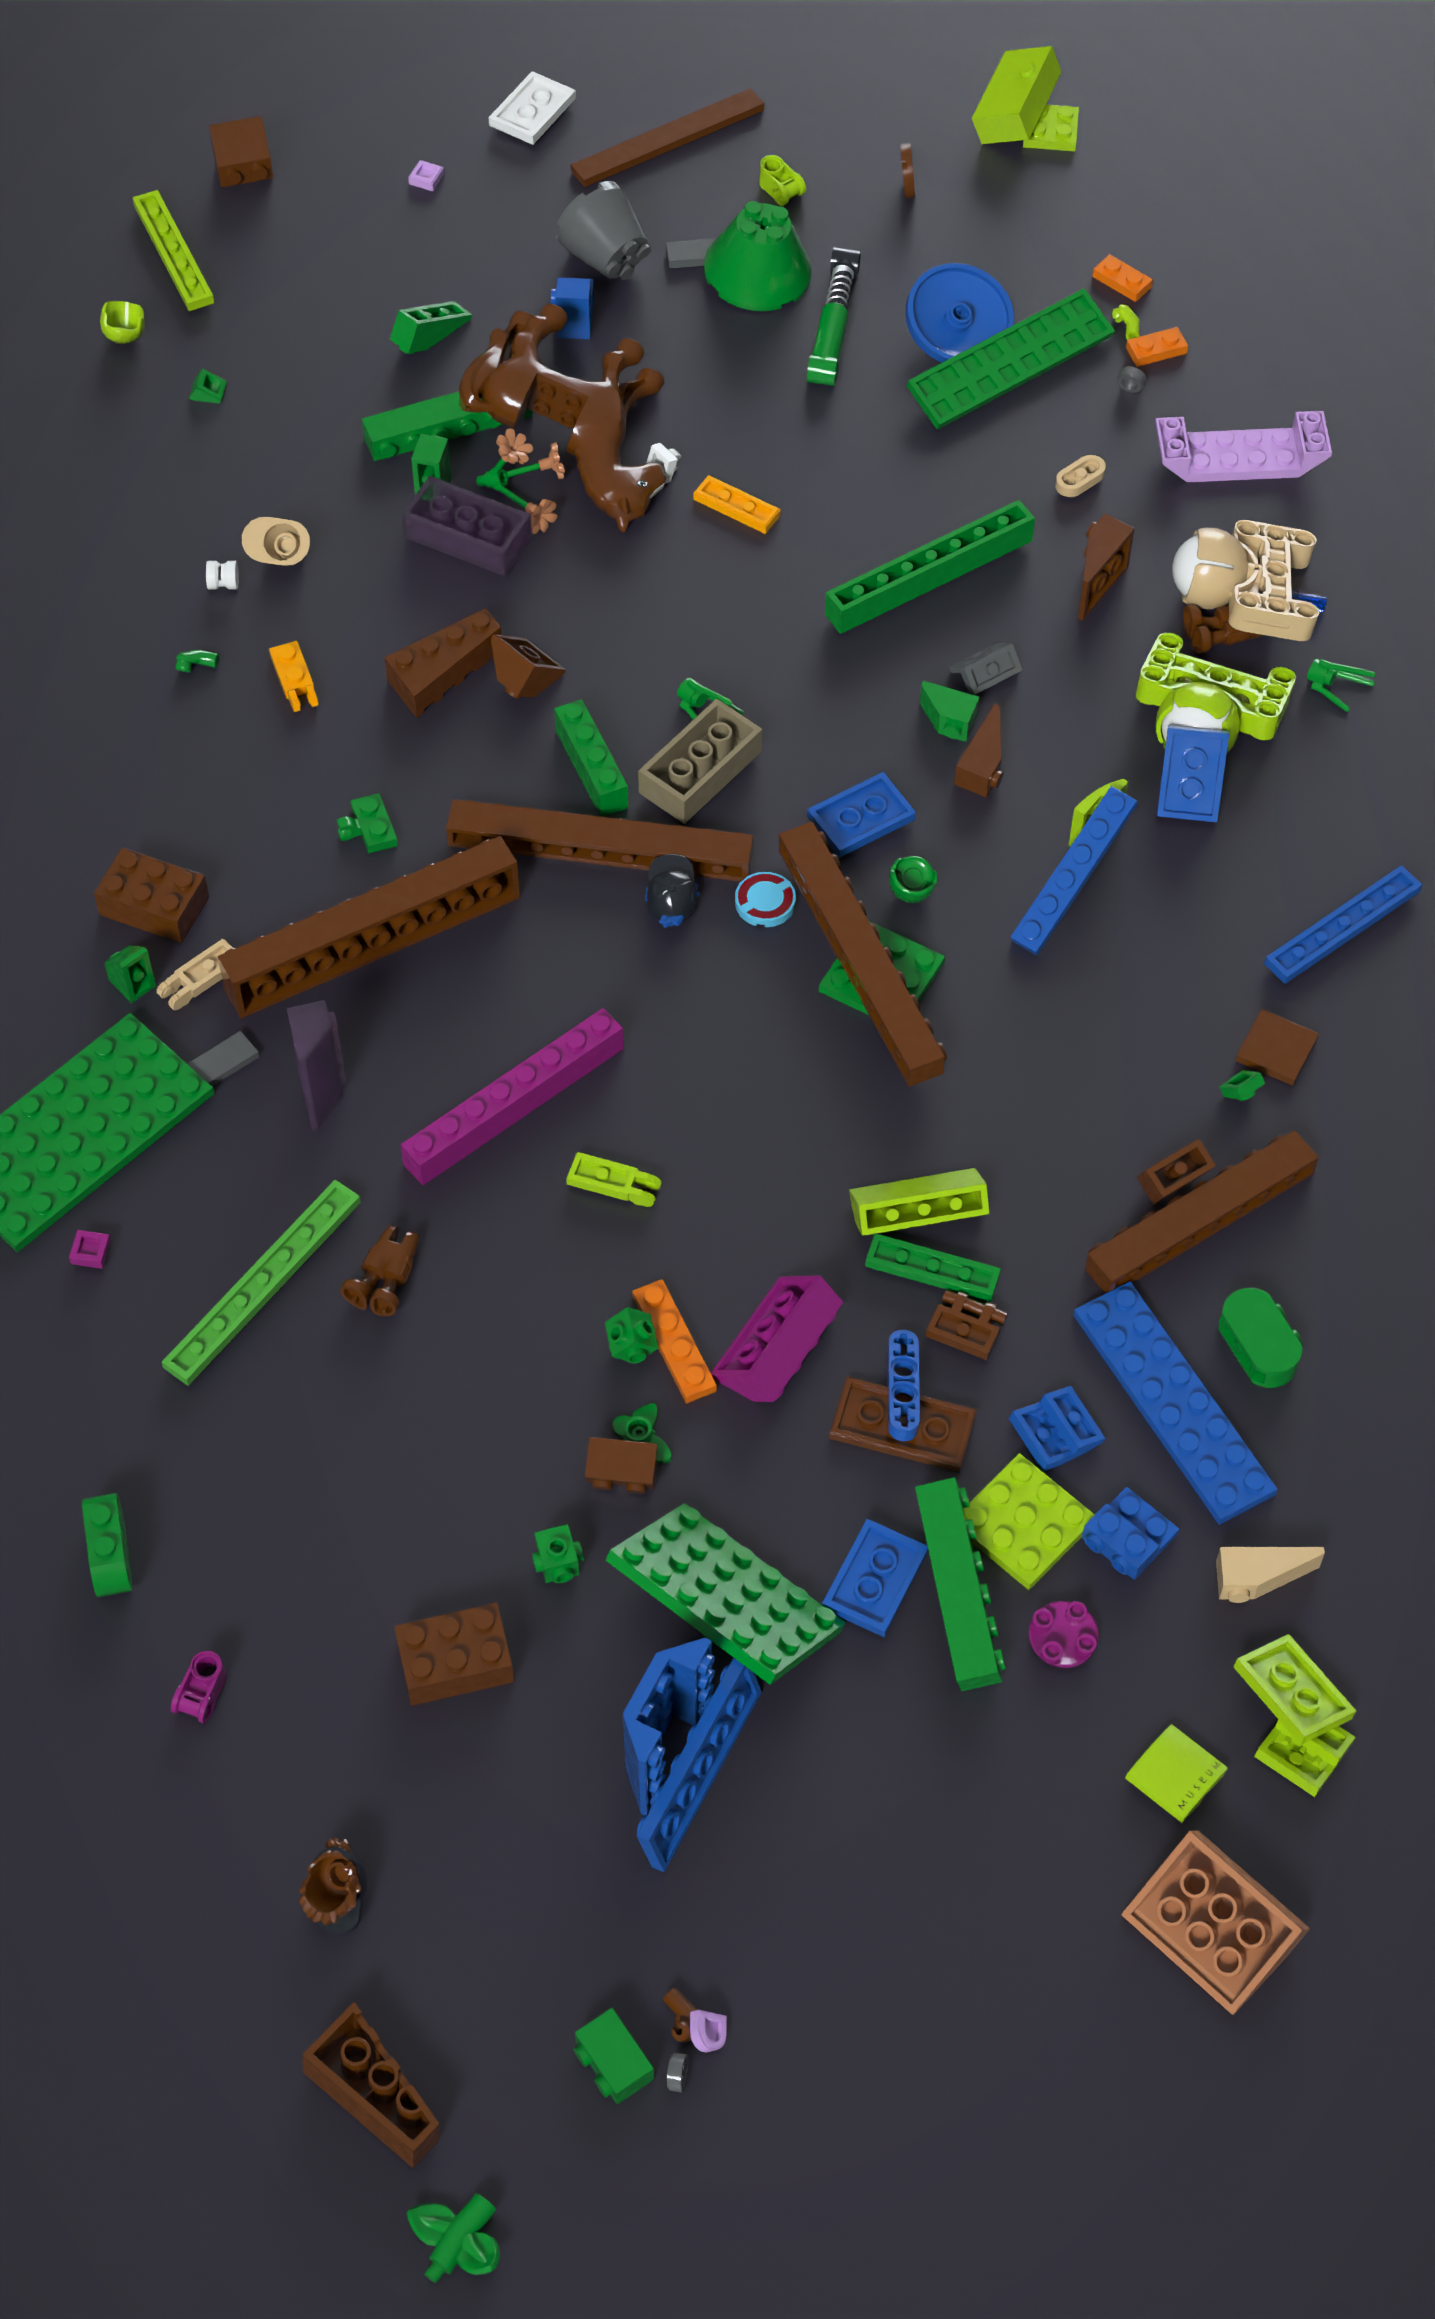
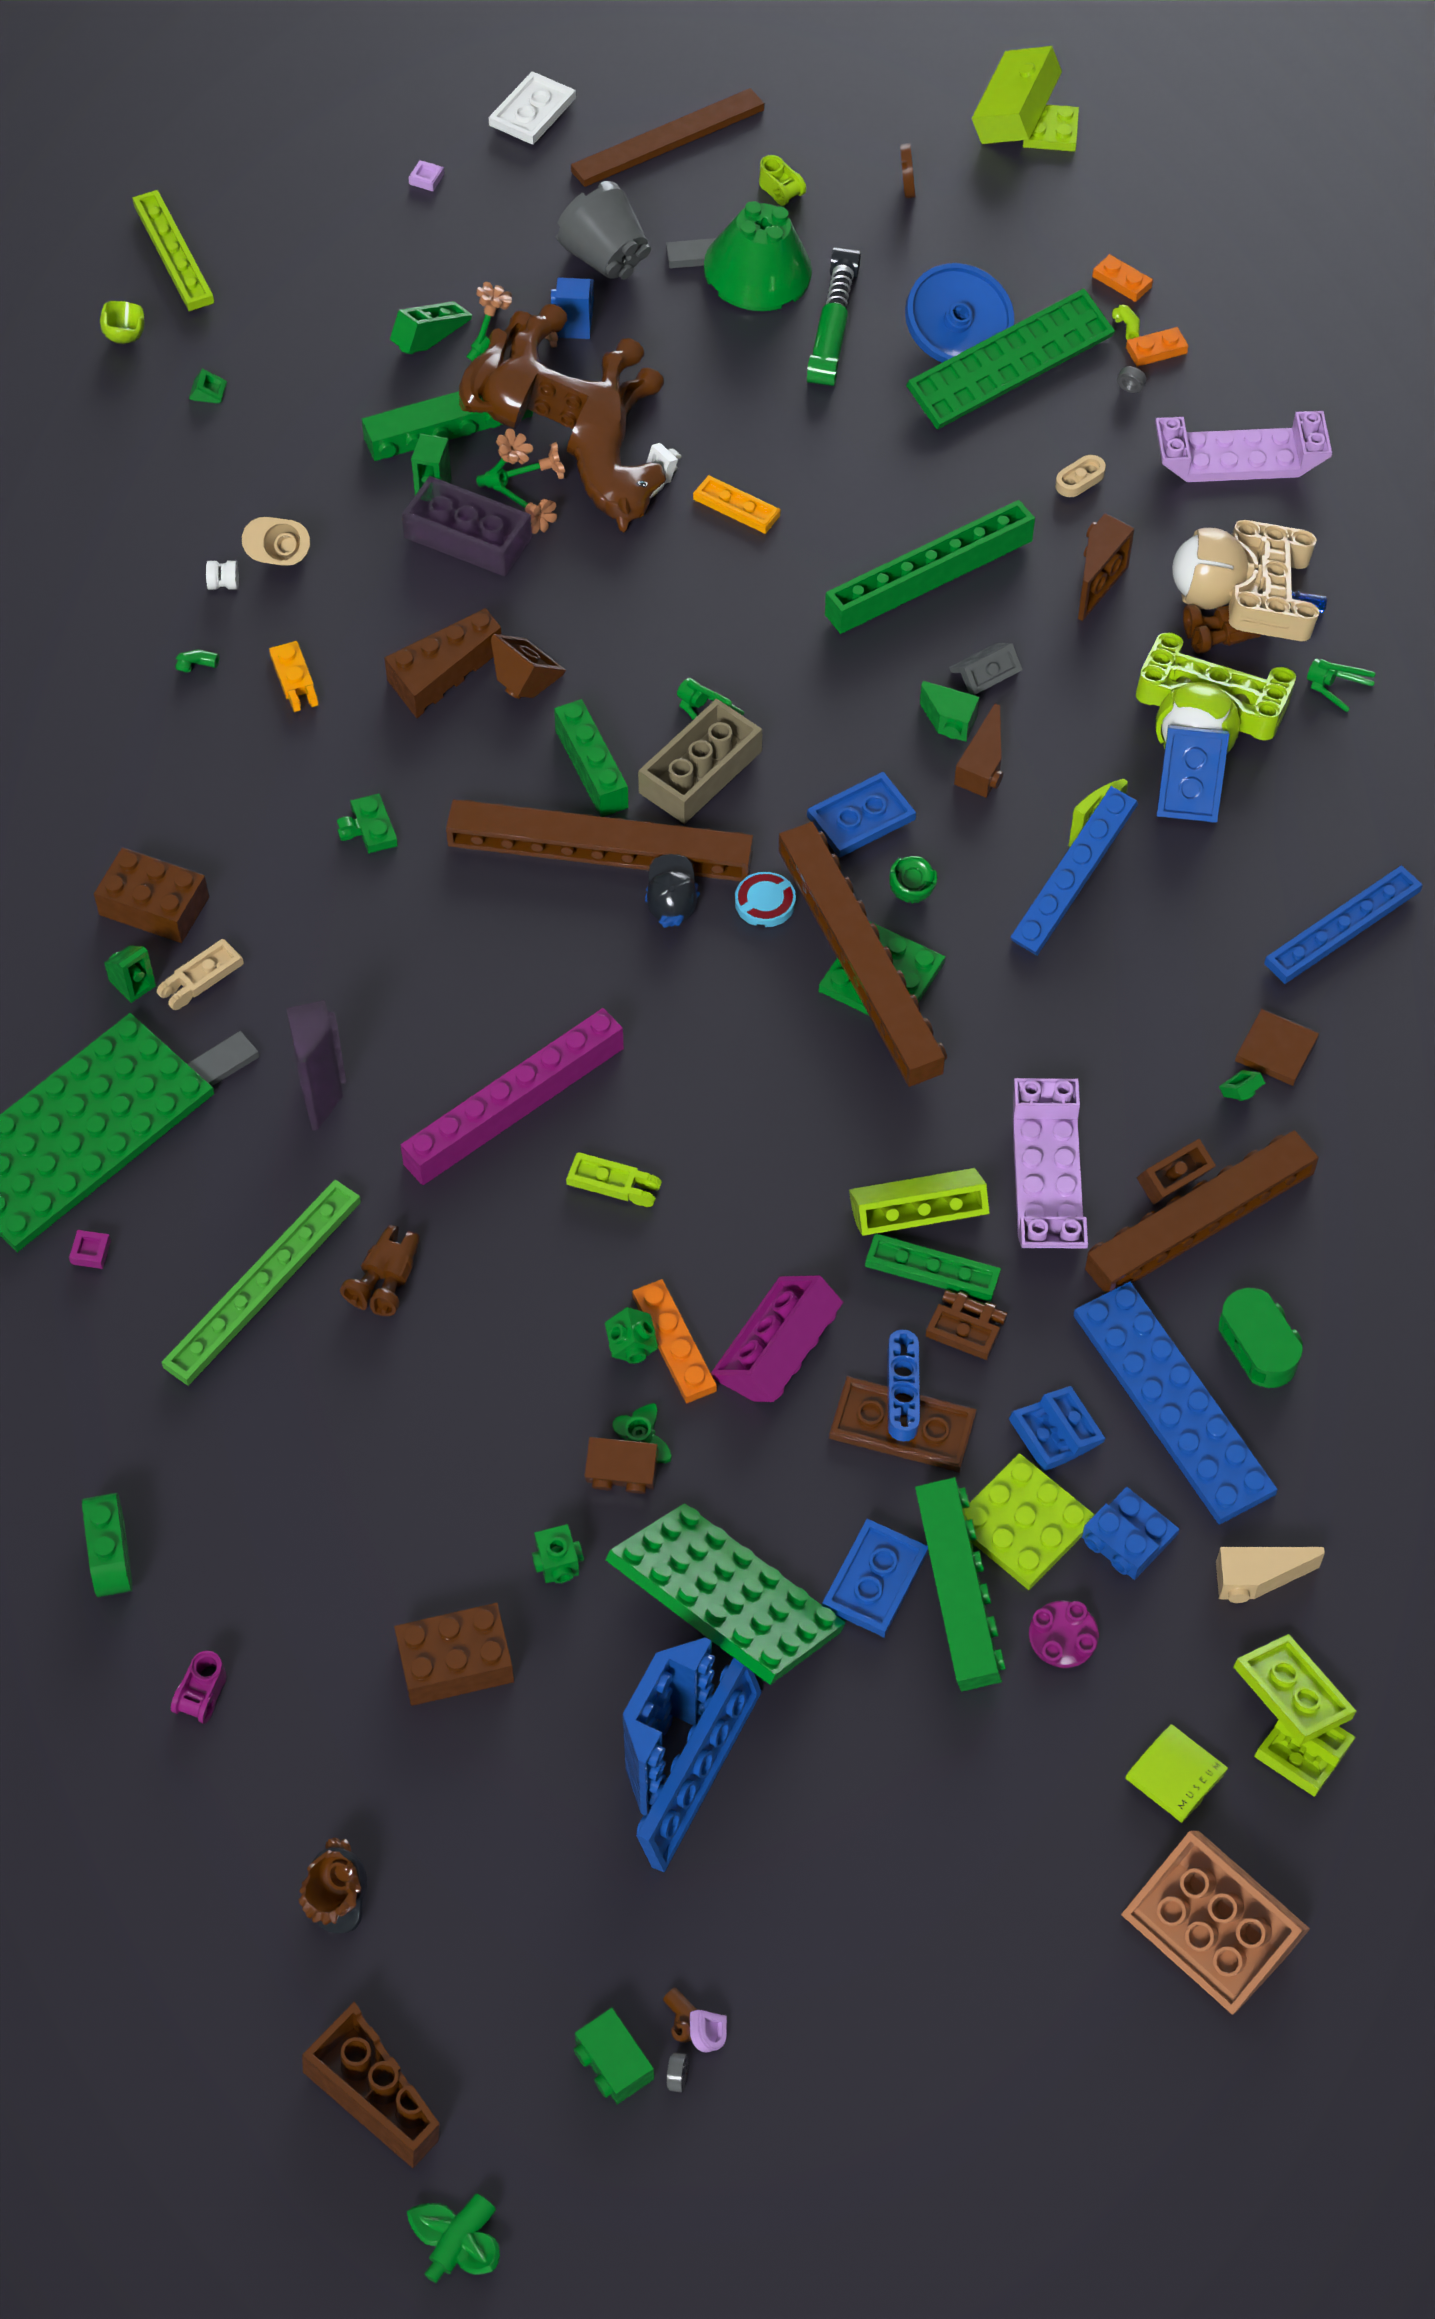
reddish brown slope [209,115,273,188] -> none
reddish brown brick [218,836,520,1019] -> none
none -> nougat plant [466,282,558,362]
none -> lavender slope [1013,1078,1088,1248]

